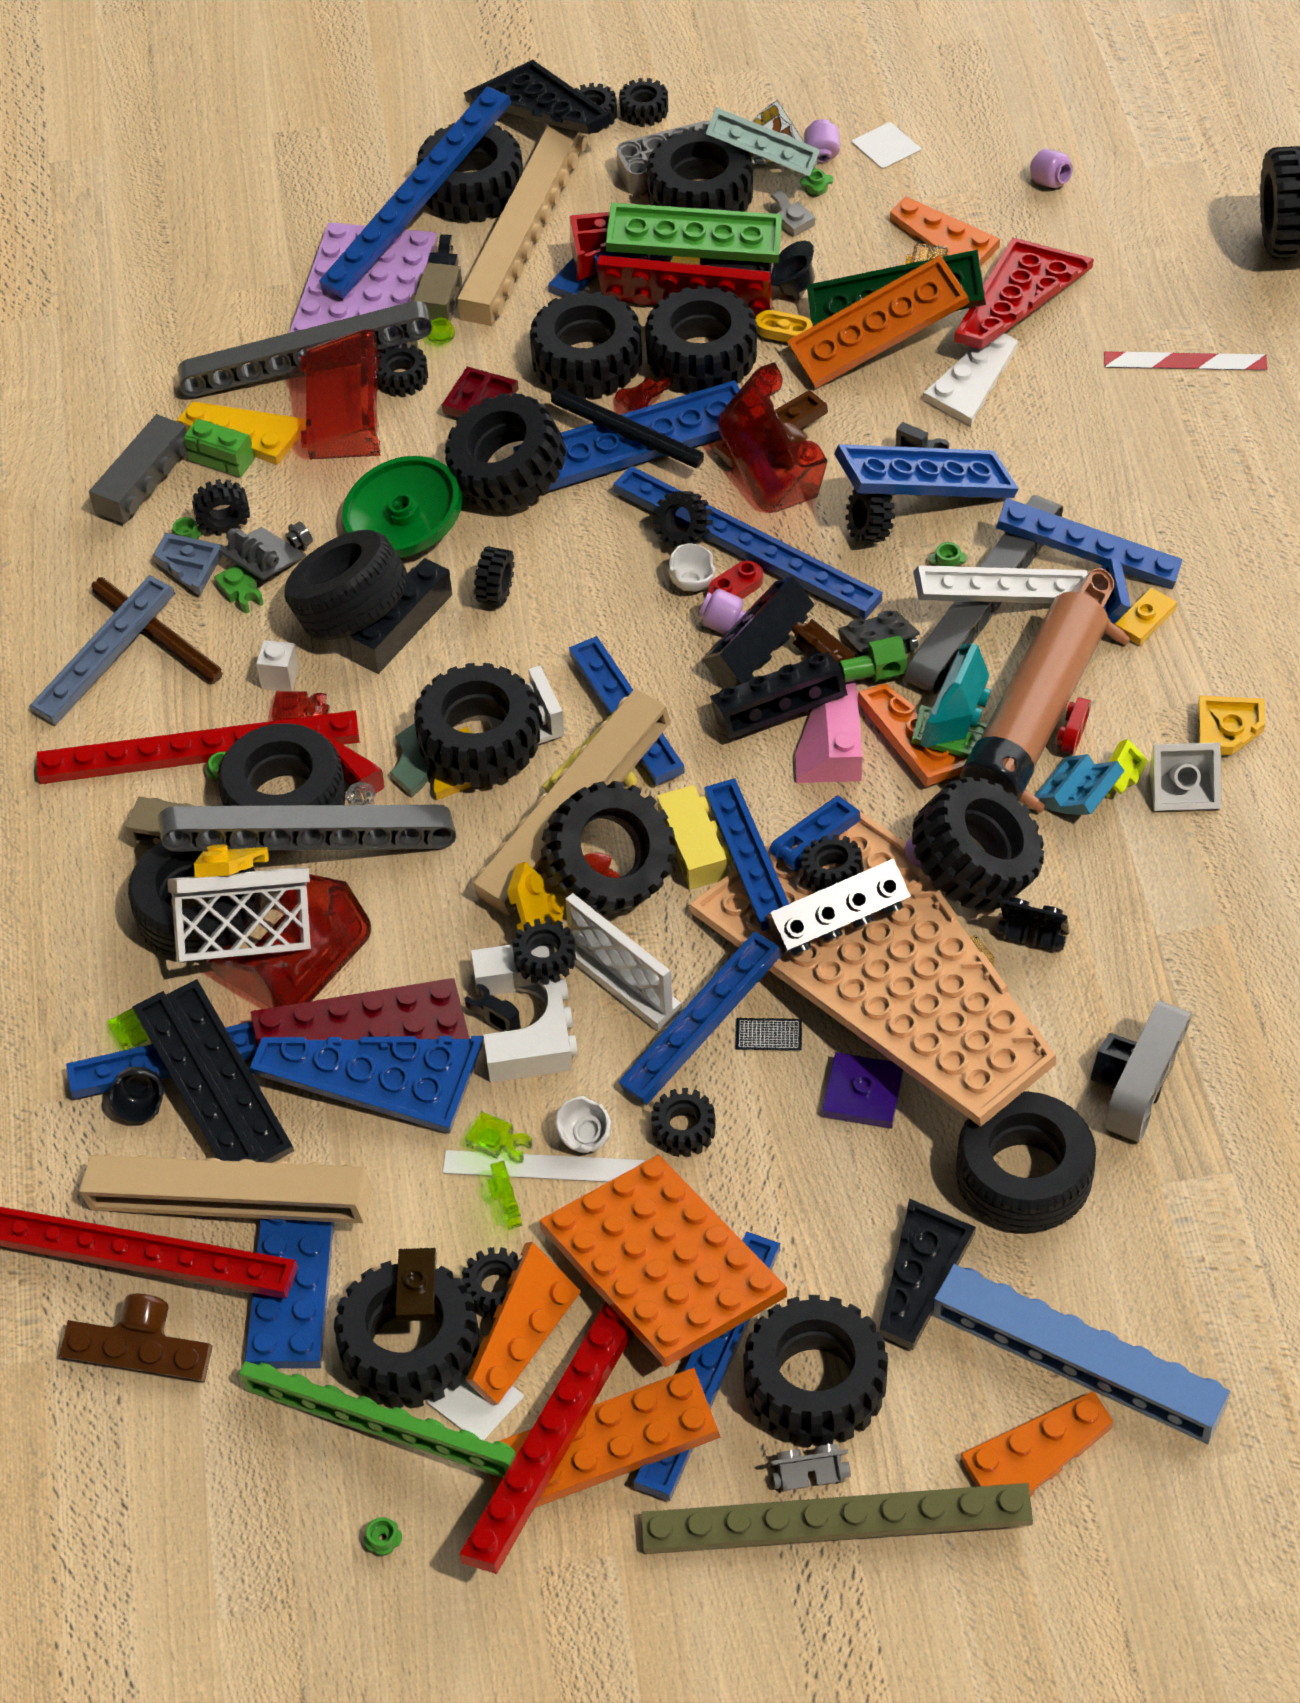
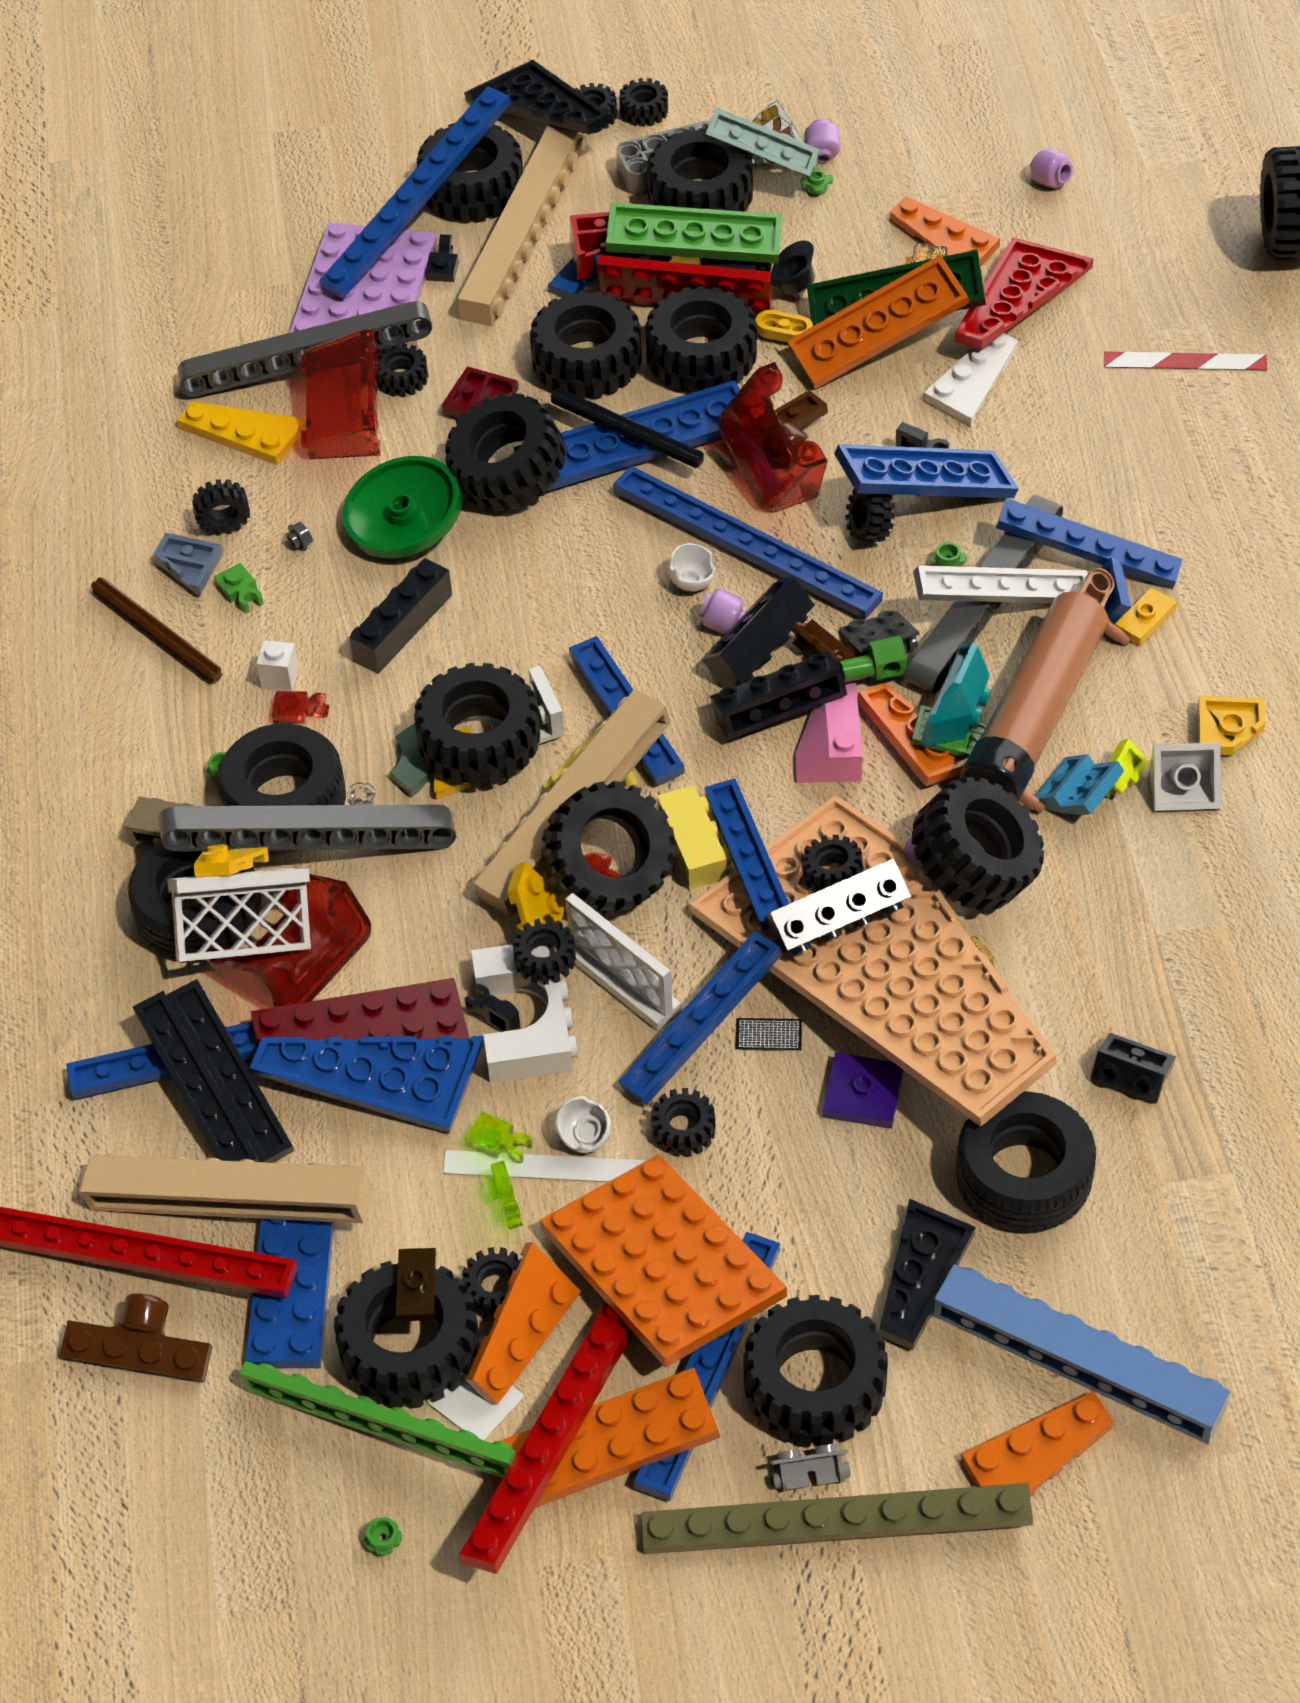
sand blue tile [29,575,175,726] -> none
red plate [37,710,360,784] -> none
dark grey brick [89,414,188,524] -> none
clear neon green plate [107,1008,149,1050] -> none
black hair [109,1067,164,1123] -> none
bright green plate [172,517,202,539] -> none
bright green brick [184,419,255,477] -> none
dark grey hinge [219,527,306,580] -> none
black tyre [284,530,408,640] -> none
red slope [328,737,384,800] -> none
dark tan brick [410,263,463,326] -> none
clear neon green plate [427,318,455,344] -> none
black tyre [474,546,515,606] -> none
clear red plate [615,377,671,411] -> none
black tyre [653,491,713,547] -> none
red plate [708,561,763,599] -> none
blue plate [769,795,861,871] -> none
light grey plate [770,190,816,237] -> none
white sticker [852,122,921,168] -> none
black hinge [997,897,1070,952] -> none
red plate [1056,697,1091,755] -> none
light grey beam [1105,1000,1192,1142] -> none

